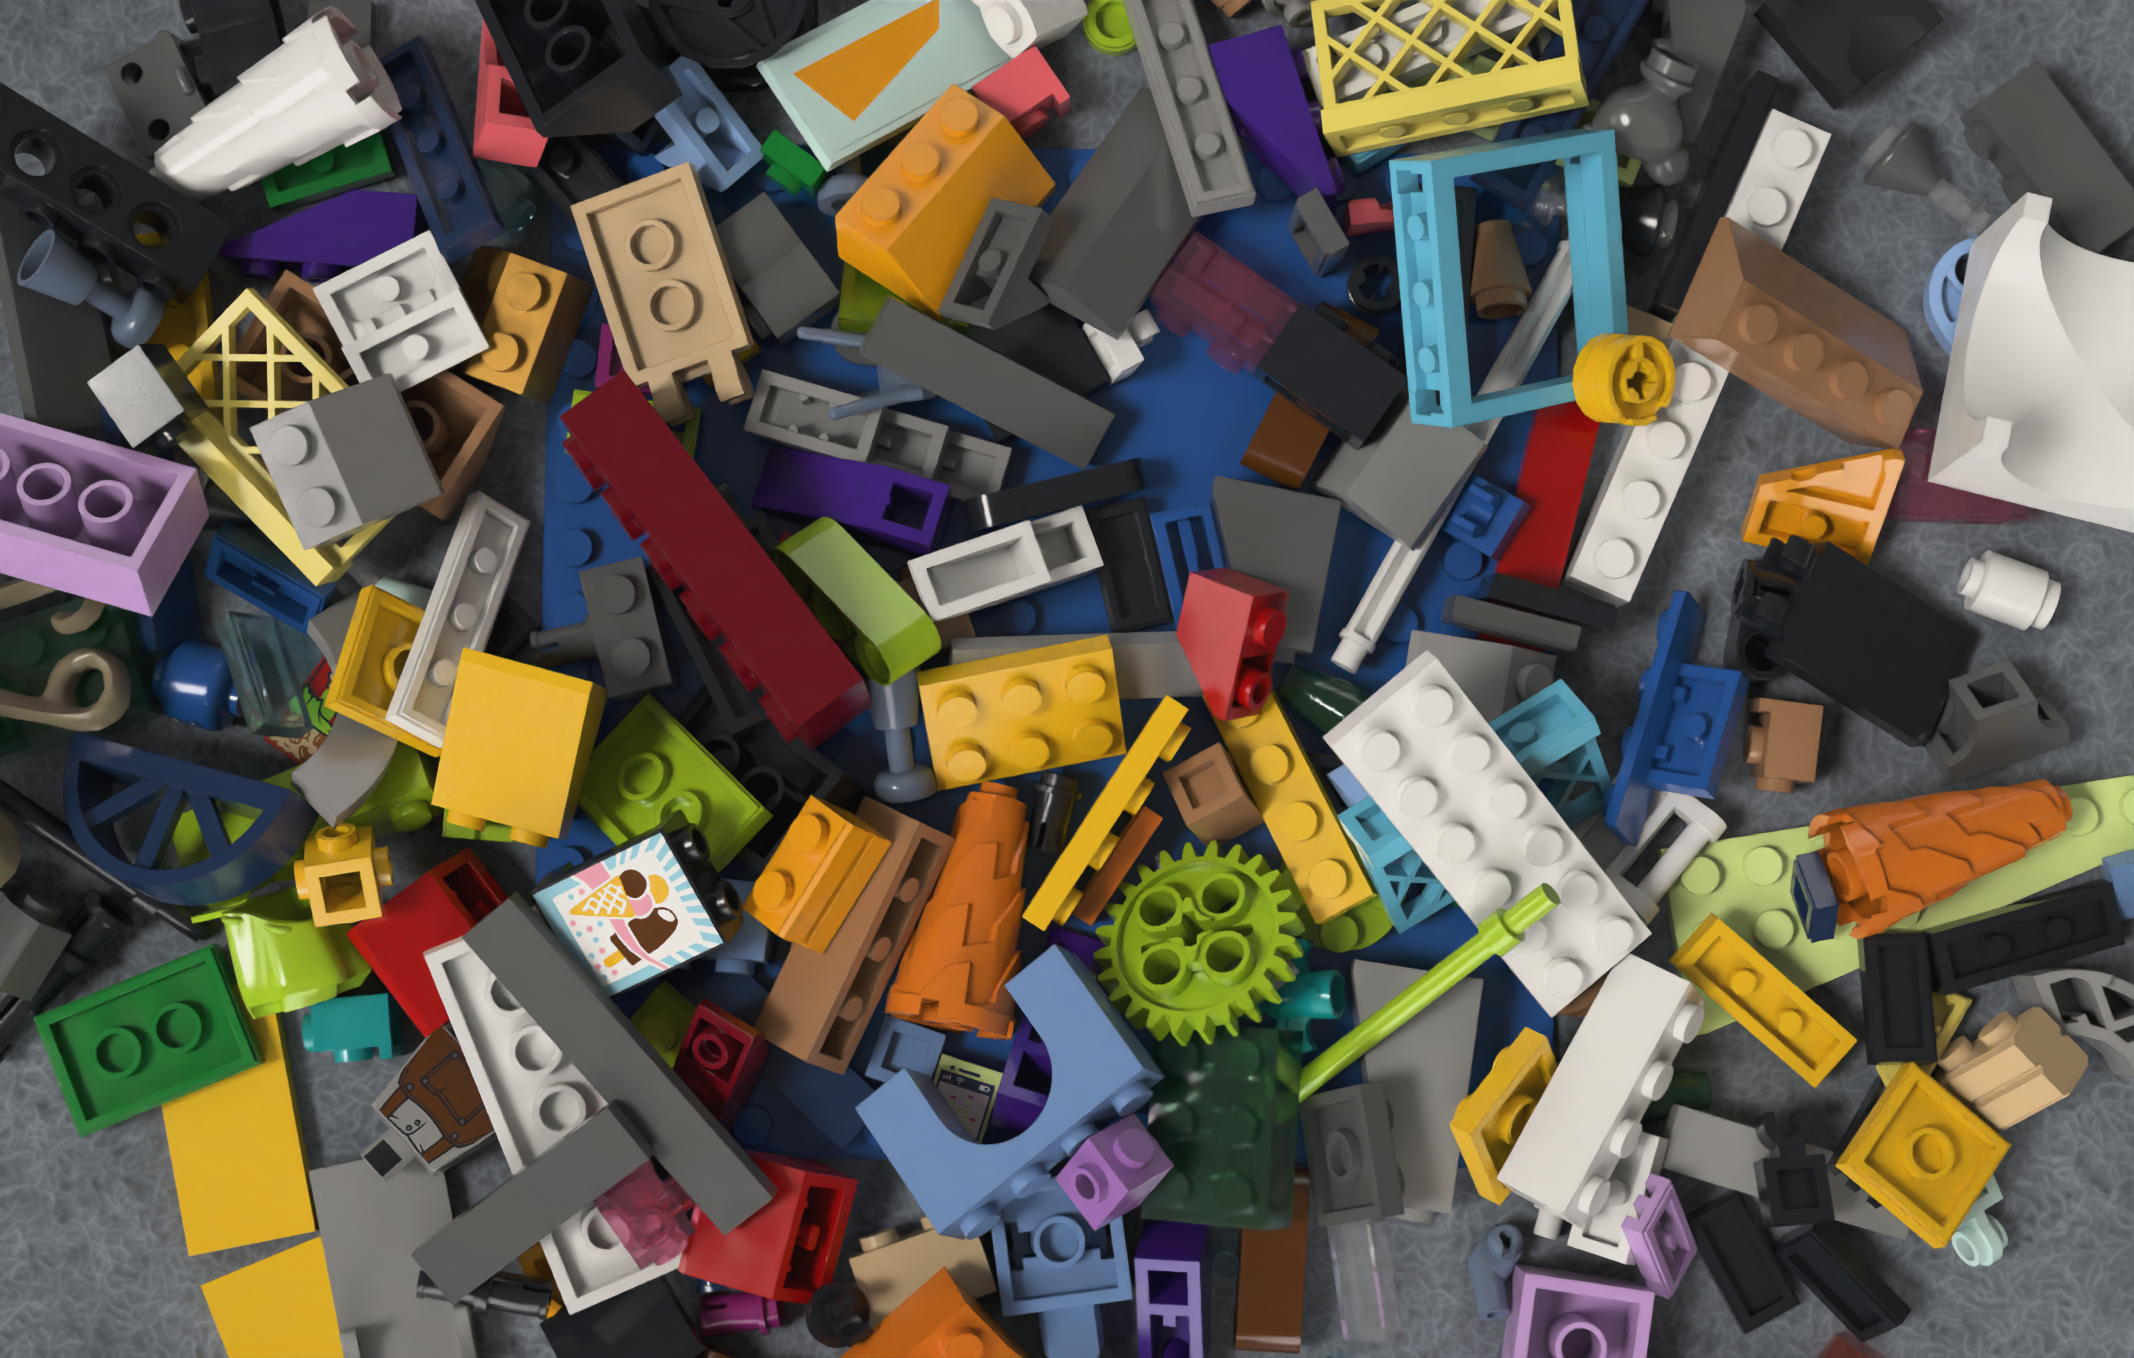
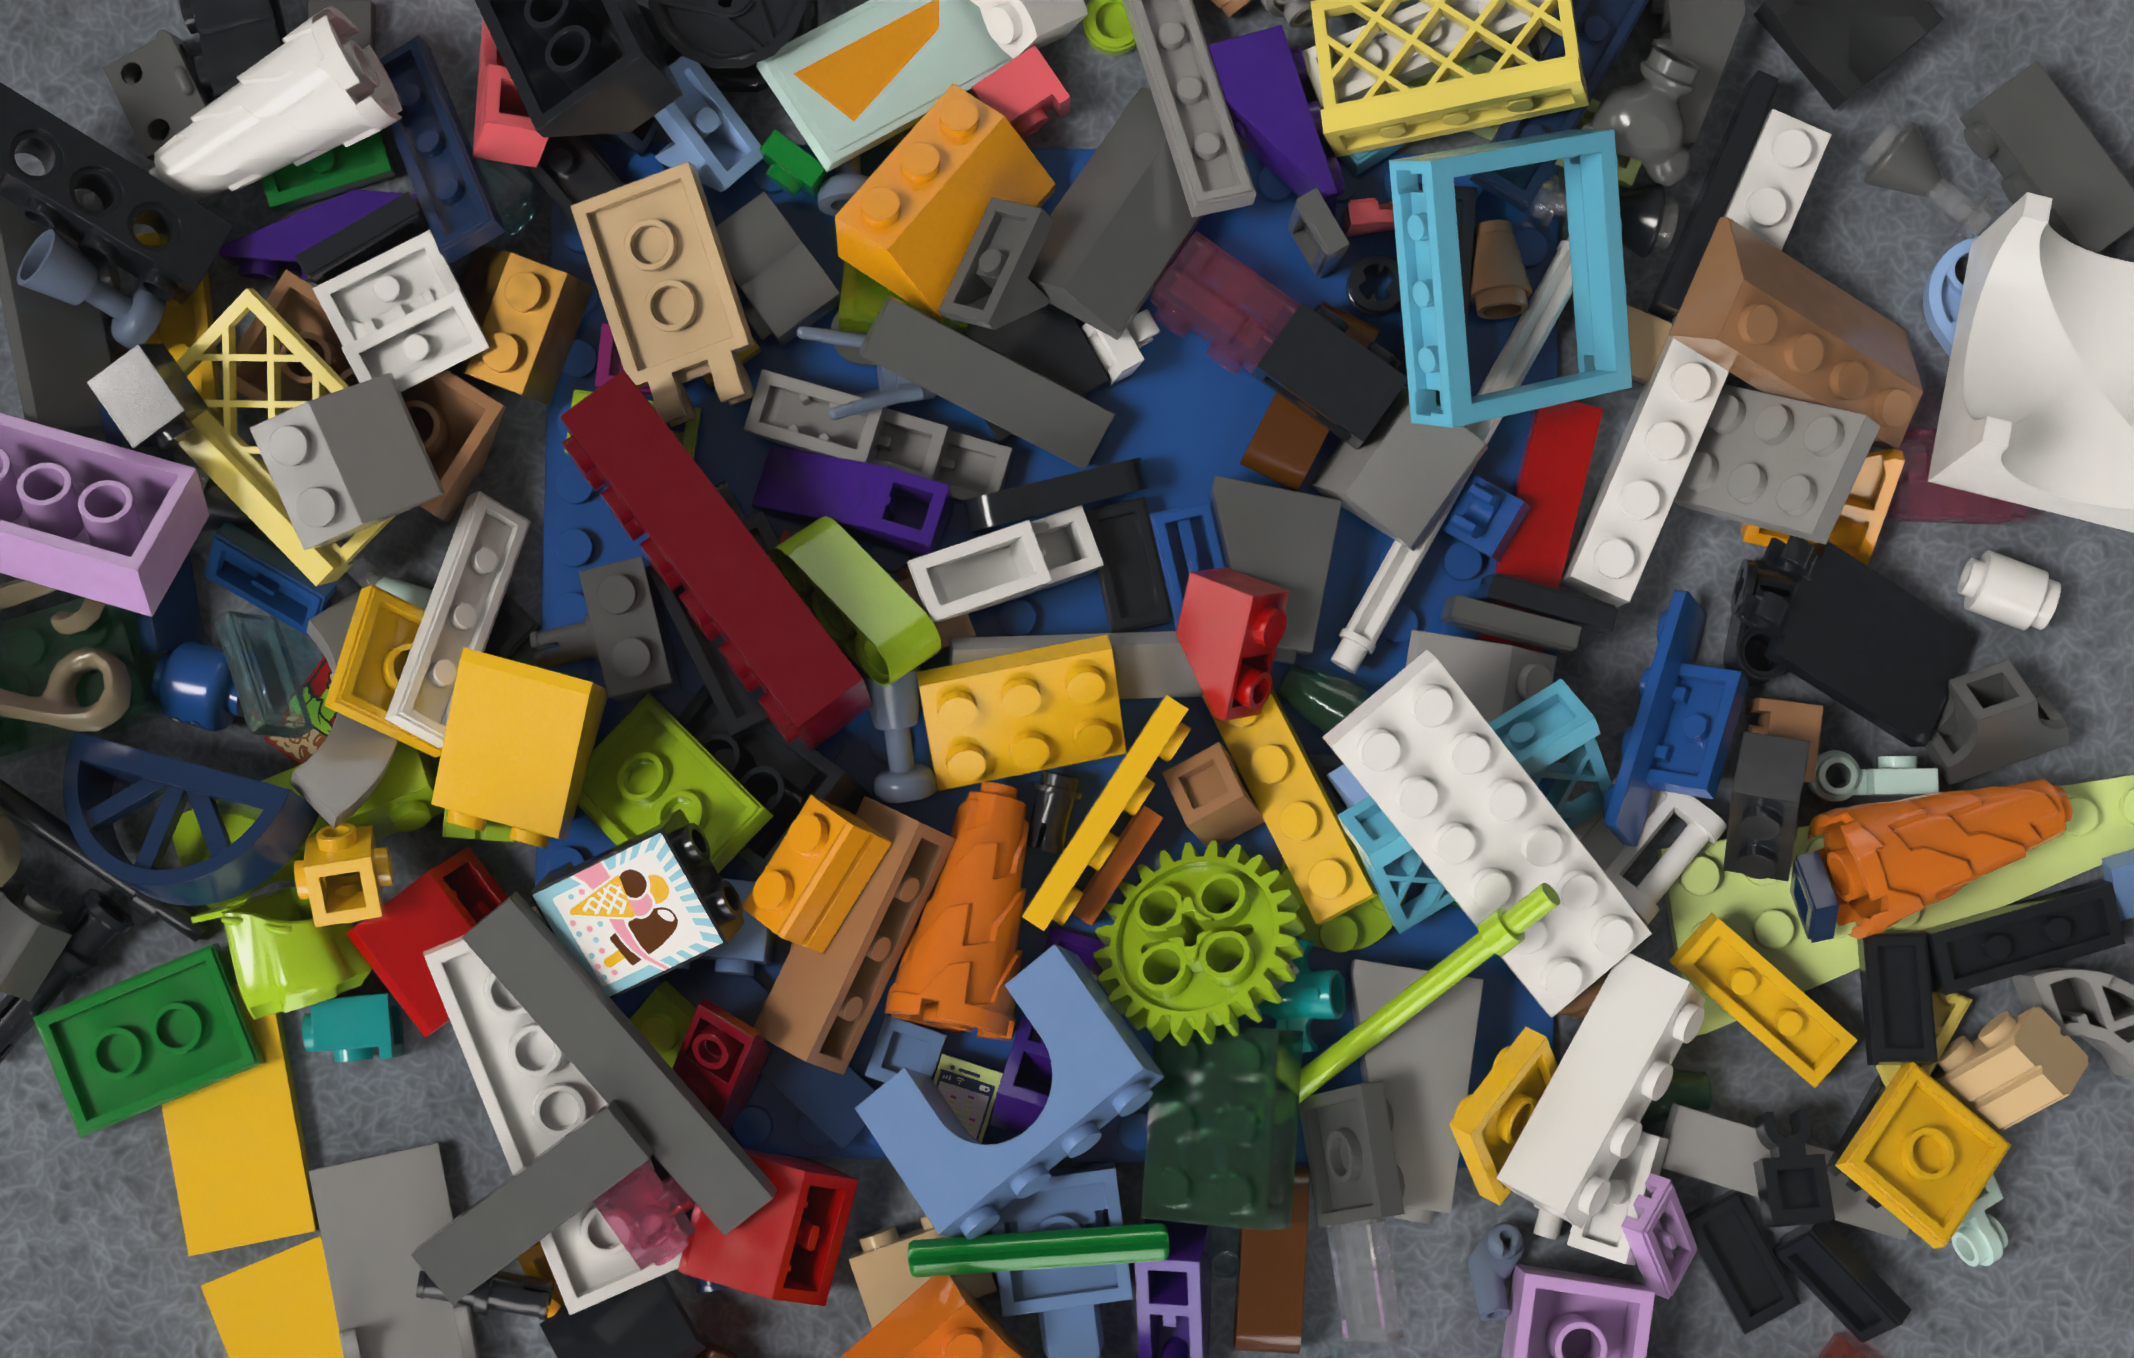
torso [360,1026,498,1183] -> none
magenta pin [700,1292,784,1338] -> none
black plate [805,1281,873,1348] -> none
medium lavender brick [1055,1113,1174,1231] -> none
yellow wheel [1572,333,1676,426] -> none
none -> black tile [295,191,430,285]
none -> green axle [908,1223,1170,1278]
none -> light grey plate [1673,384,1880,544]
none -> black brick [1723,731,1810,881]
none -> light aqua plate [1808,750,1939,802]

